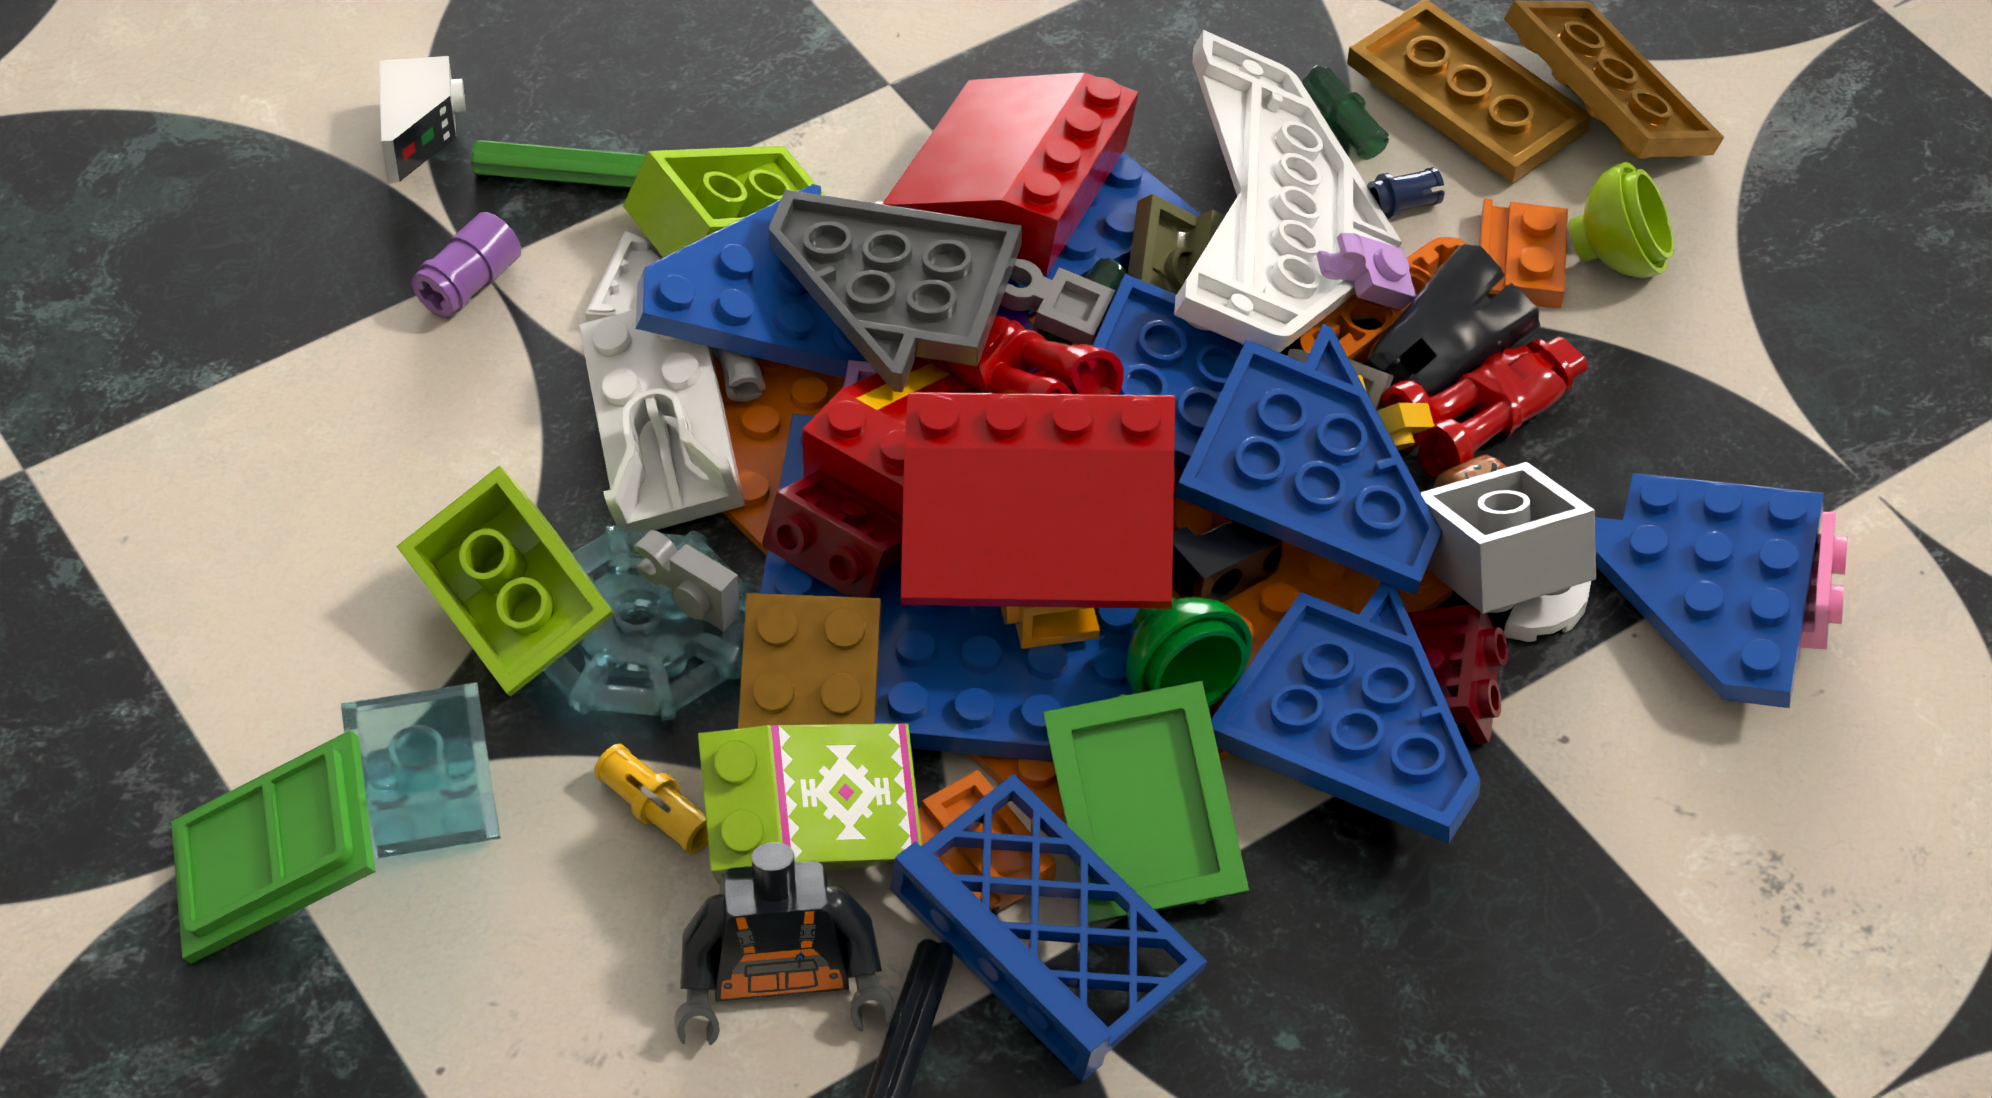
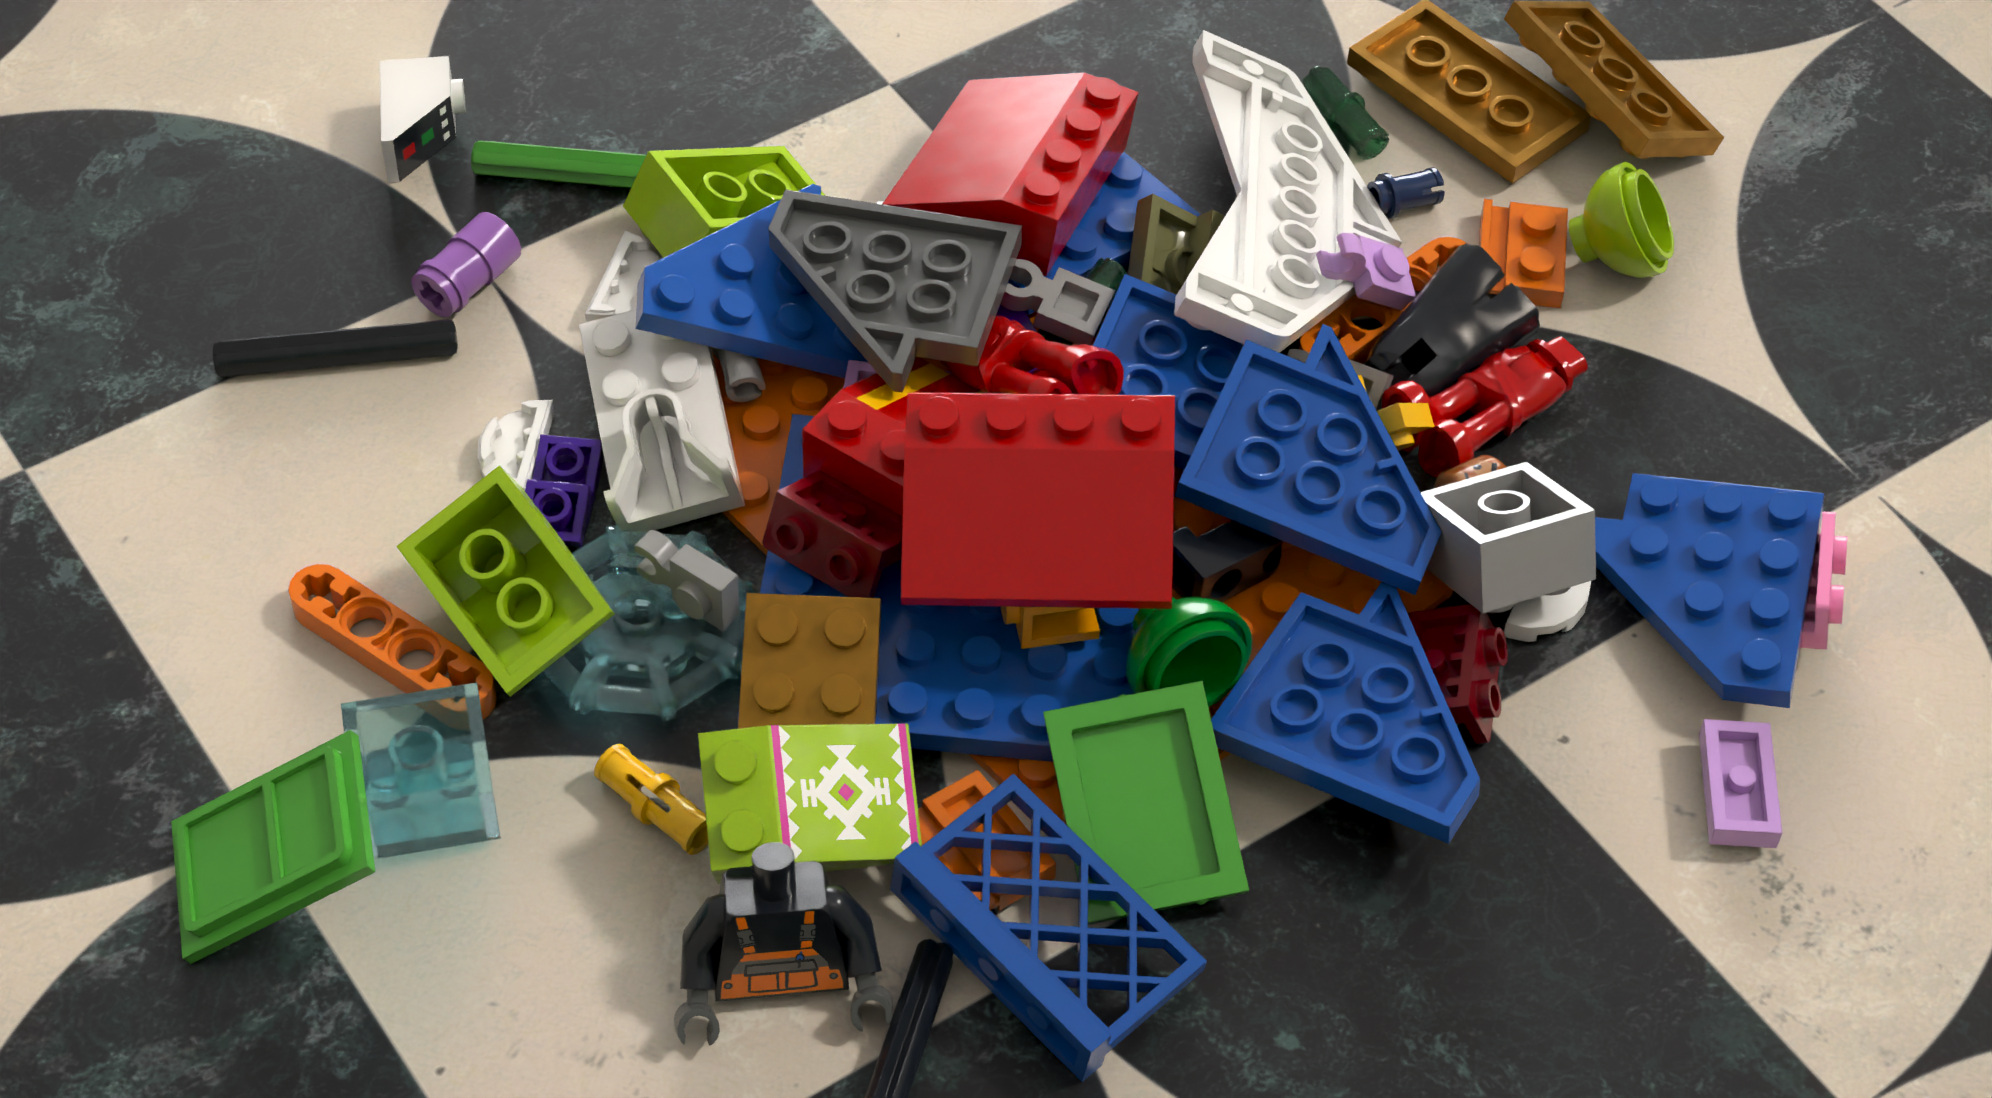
none -> black axle [213,319,458,378]
none -> orange beam [288,564,497,725]
none -> white tile [478,400,554,491]
none -> dark purple slope [525,434,604,547]
none -> lavender plate [1699,719,1782,848]

